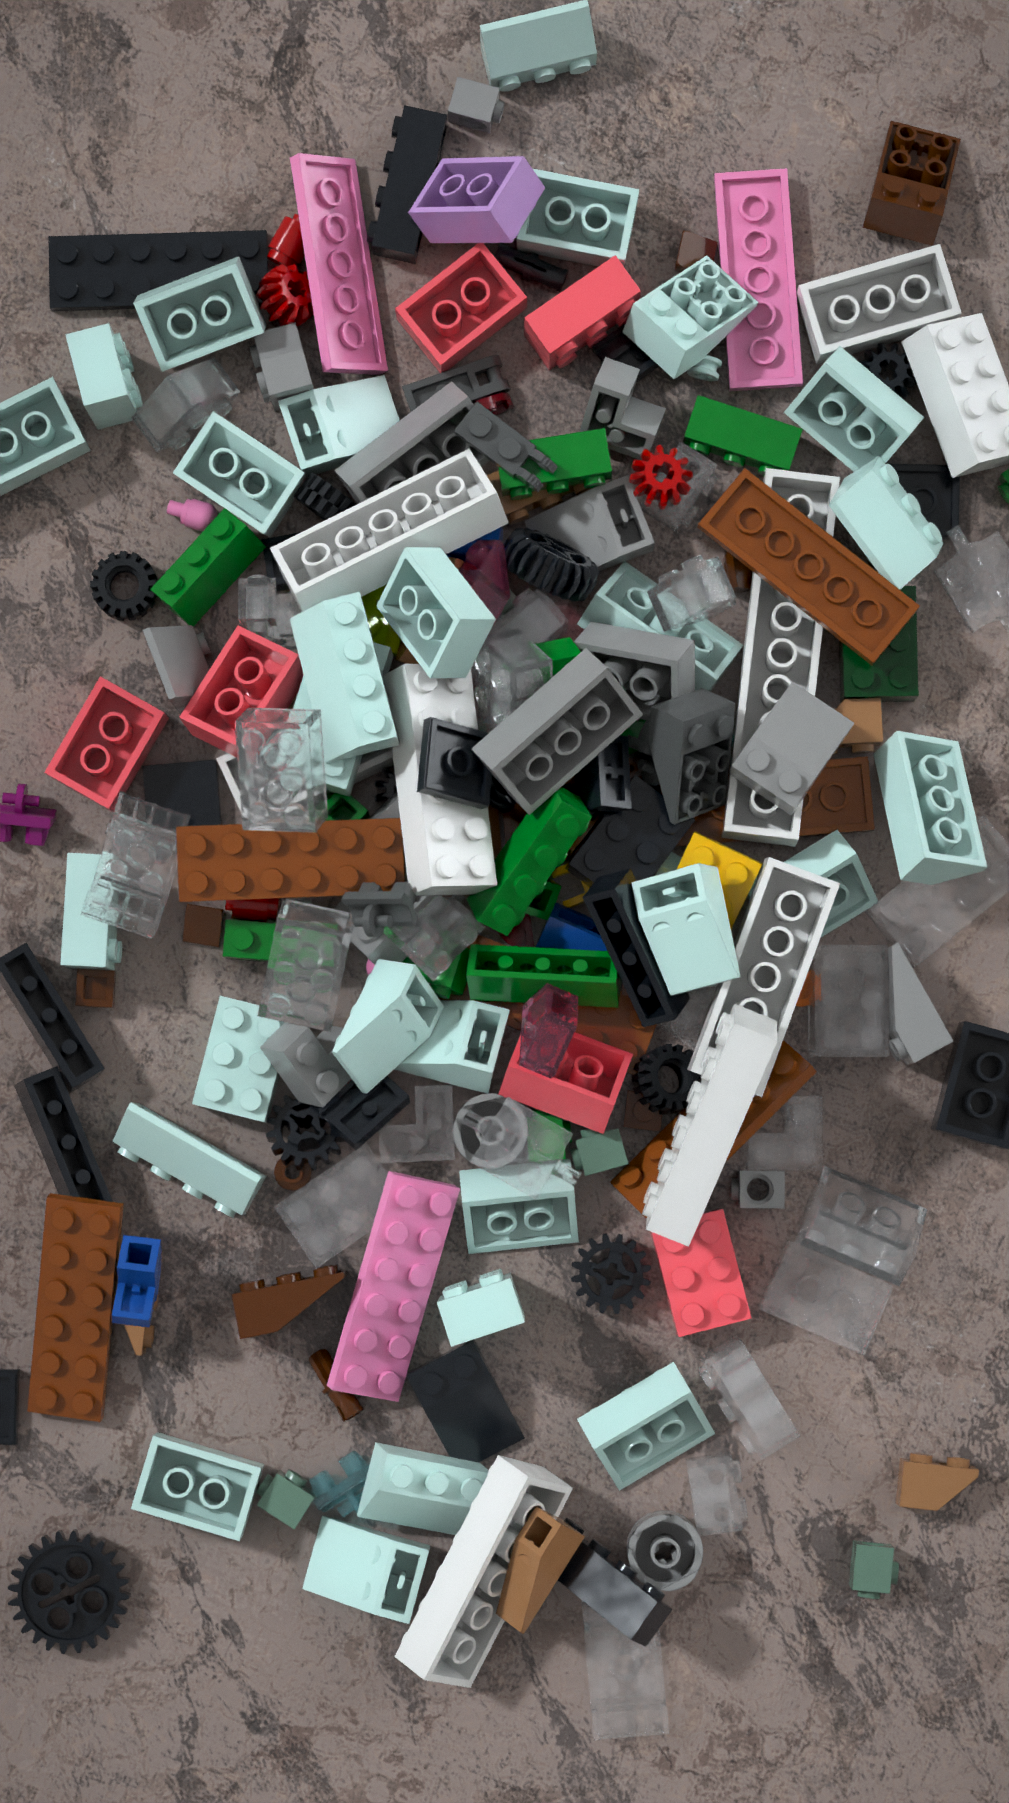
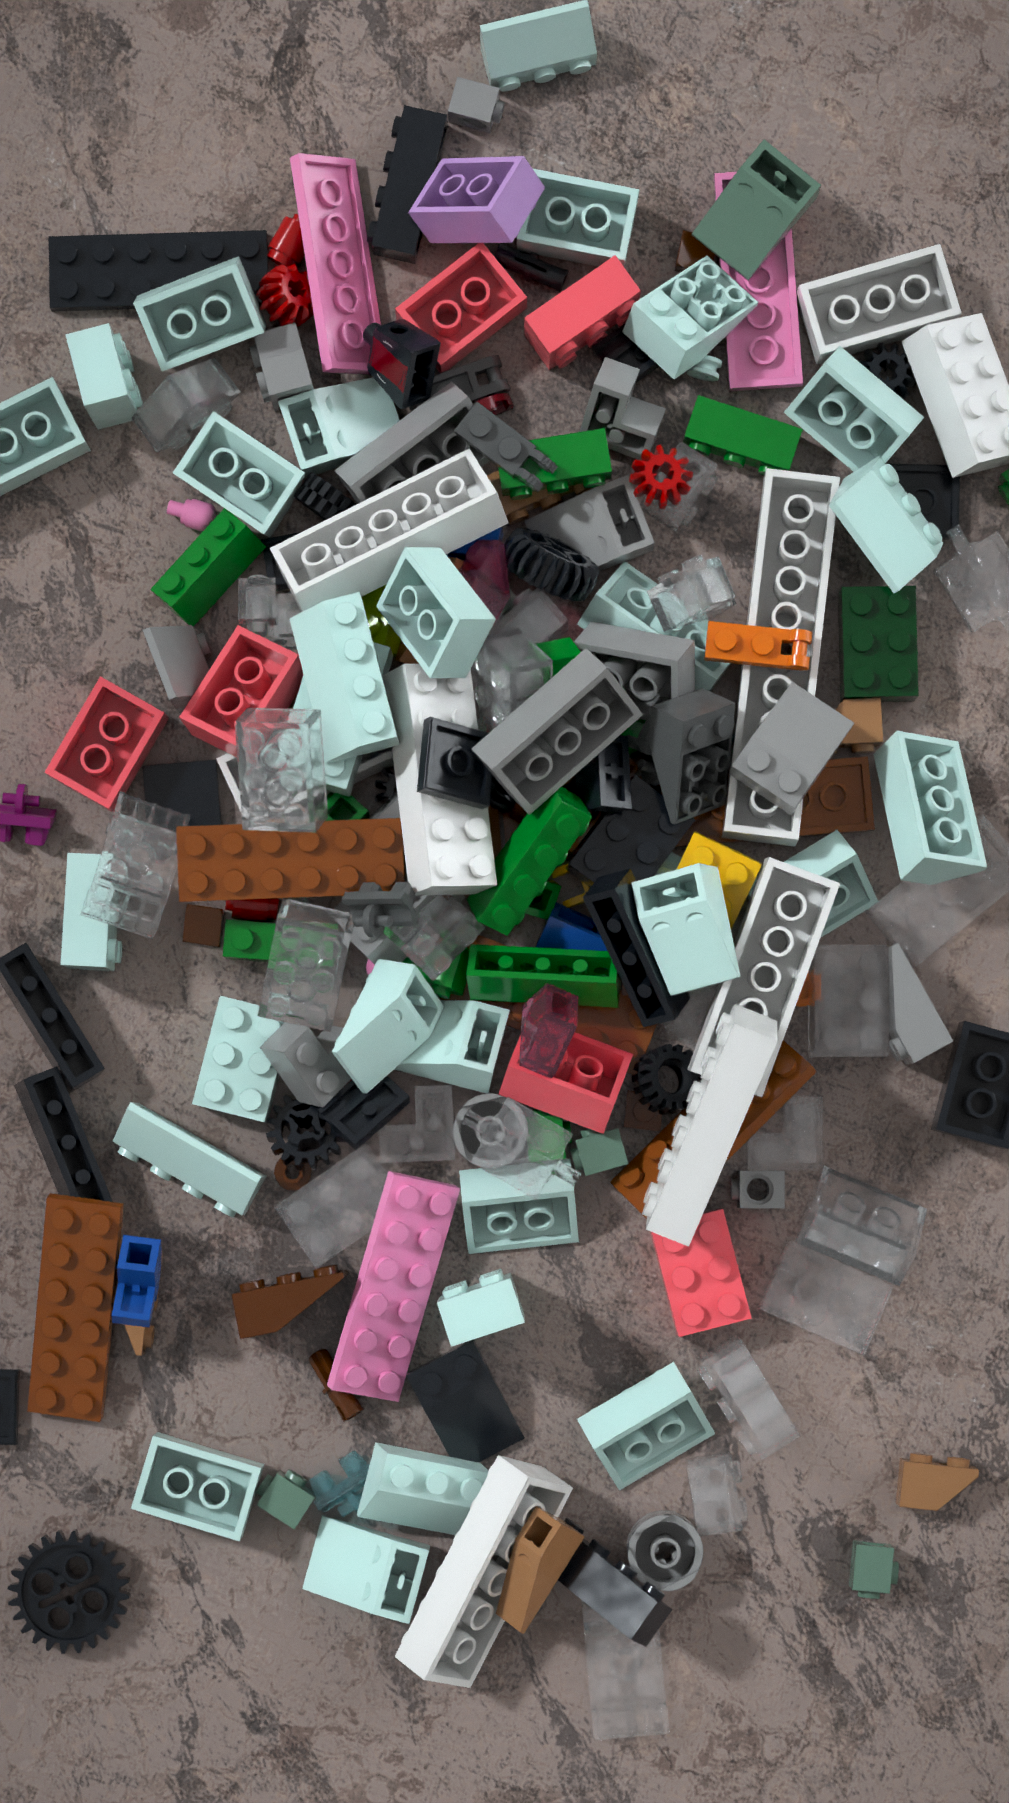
reddish brown plate [75,969,116,1008] -> none
black tyre [90,551,158,621] -> none
dark red tile [497,914,535,947] -> none
black gear [571,1233,651,1314] -> none
dark orange plate [697,468,920,666] -> none
reddish brown slope [723,552,753,594] -> none
reddish brown slope [862,121,961,246] -> none
none -> black torso [363,319,441,409]
none -> sand green slope [692,139,821,281]
none -> orange plate [704,621,812,671]

